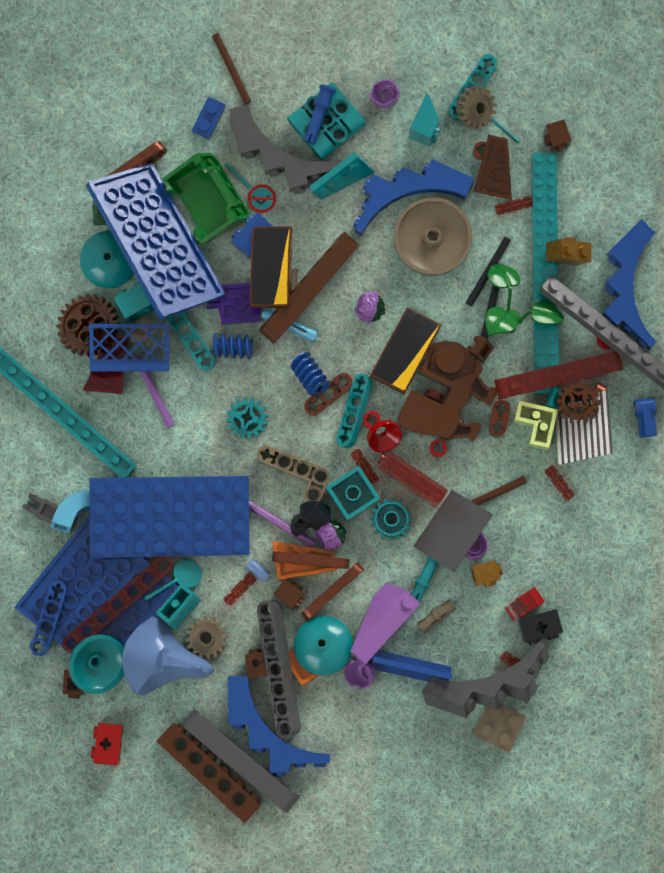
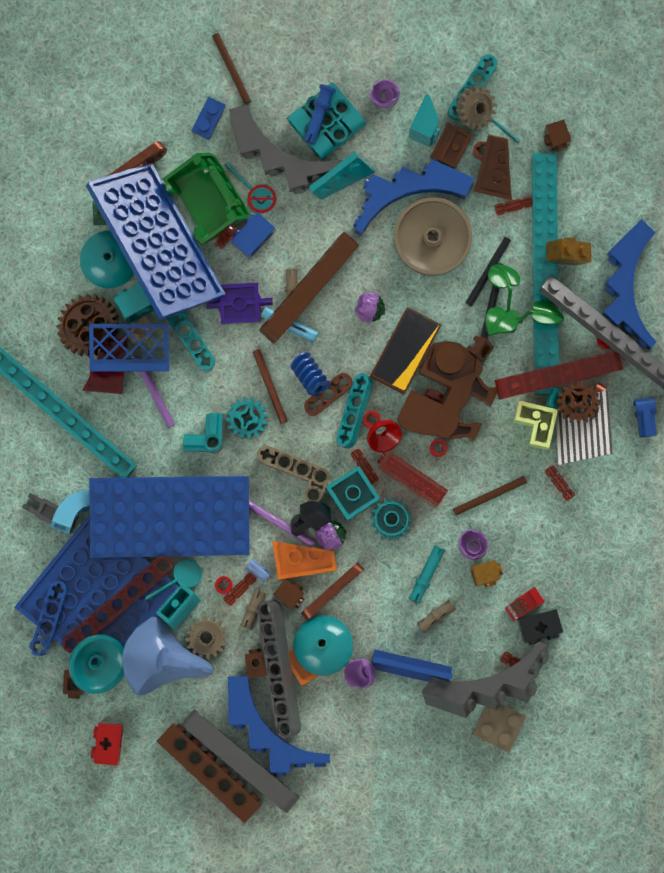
blue piece [213,333,253,360] -> none
black slope [250,226,293,308] -> none
copper beam [272,551,350,569] -> none
medium lavender wedge [350,582,421,665] -> none
dark grey sticker [414,490,493,572] -> none
copper beam [488,400,510,437] -> none
none -> teal piece [183,413,223,454]
none -> clear red axle [215,225,237,249]
none -> red bush [215,576,233,594]
none -> dark tan pin [240,589,266,630]
none -> copper bar [253,349,288,424]
none -> reddish brown plate [430,122,473,169]

